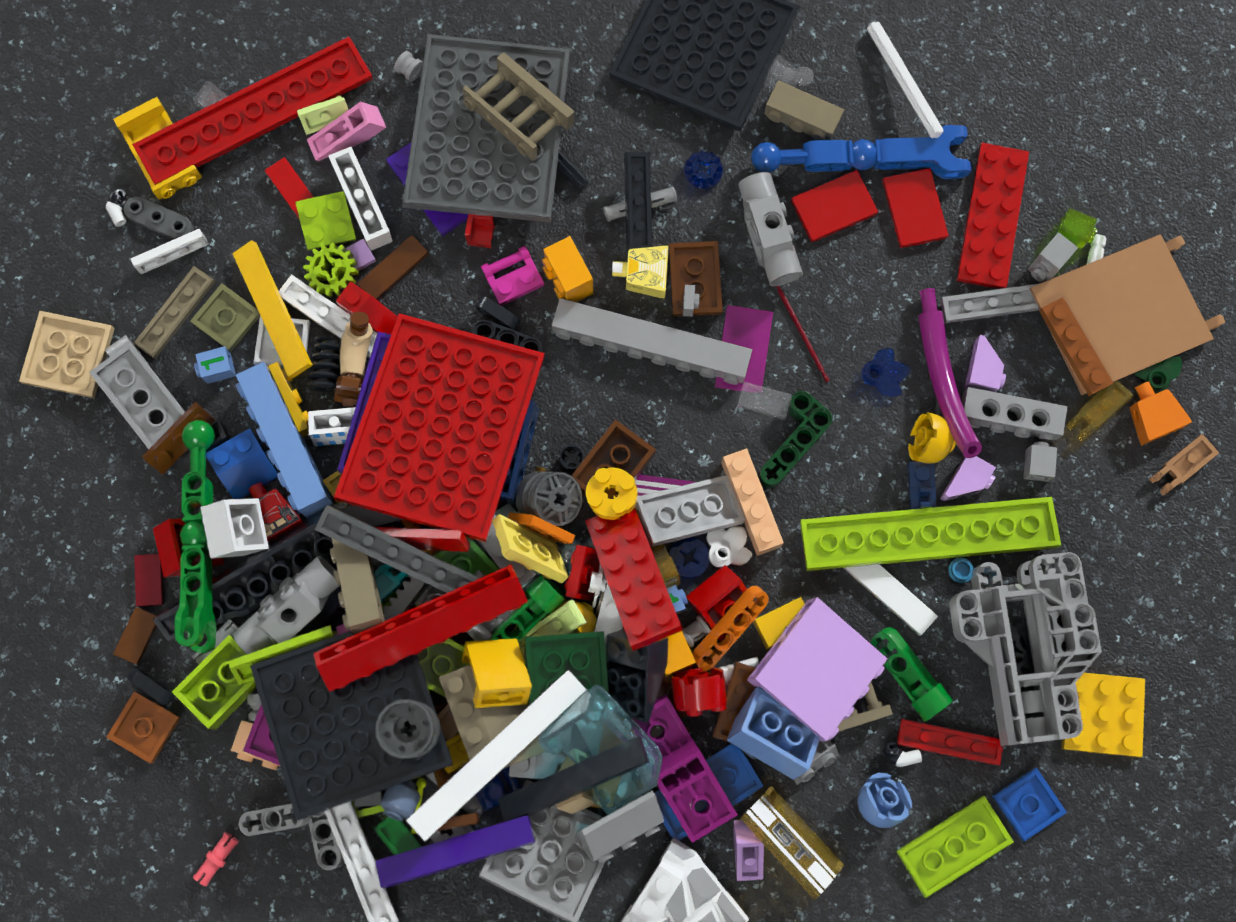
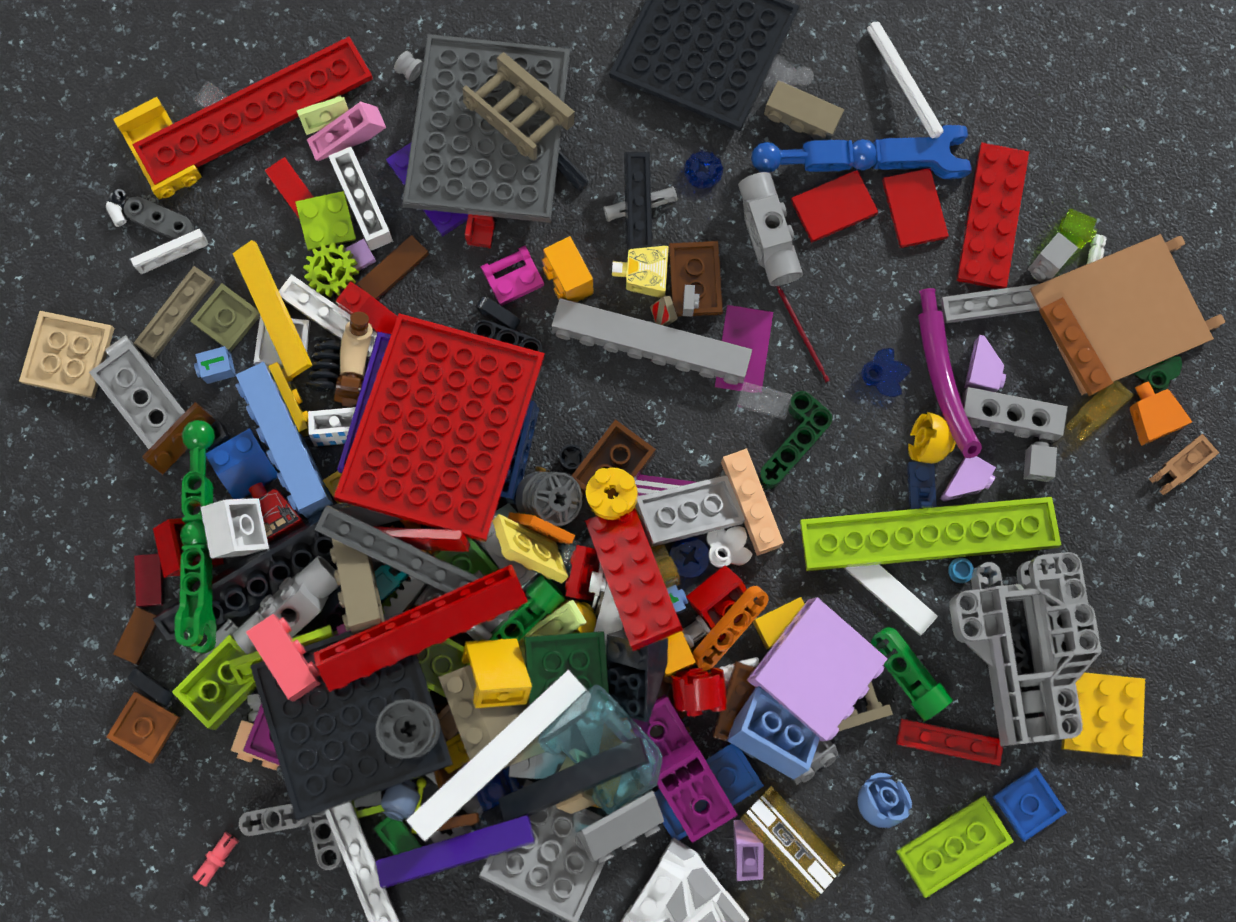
arm [883,742,922,767] -> none
none -> coral brick [246,614,321,702]
none -> dark tan tile [650,296,678,326]

